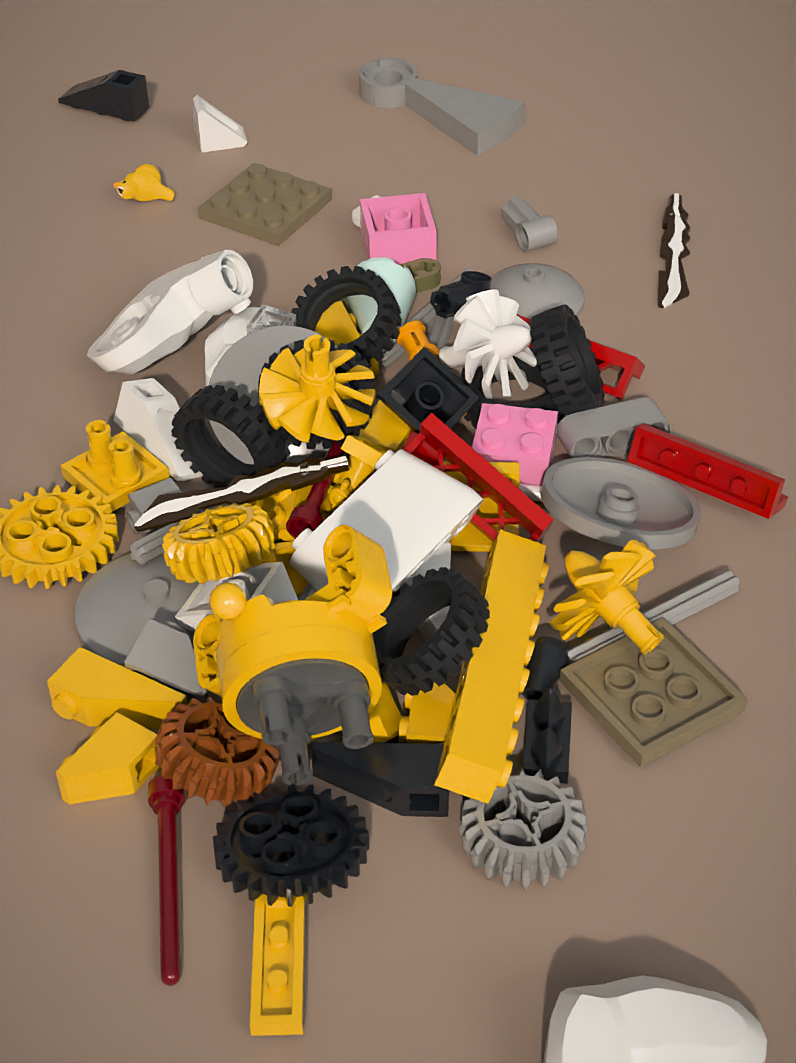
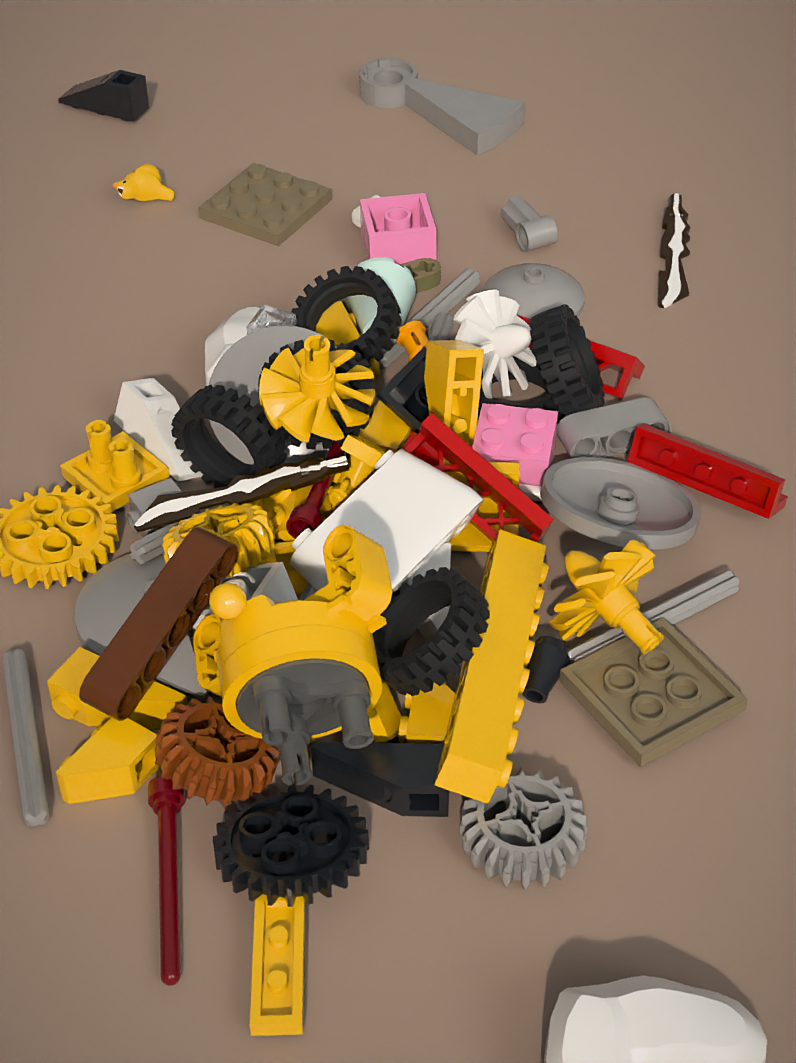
white piece [87,250,253,375] -> none
white slope [192,95,248,152] -> none
black piece [430,271,492,319] -> none
black tile [523,687,572,784] -> none
none -> light grey axle [2,649,50,828]
none -> reddish brown beam [79,527,238,721]
none -> yellow slope [424,340,484,461]

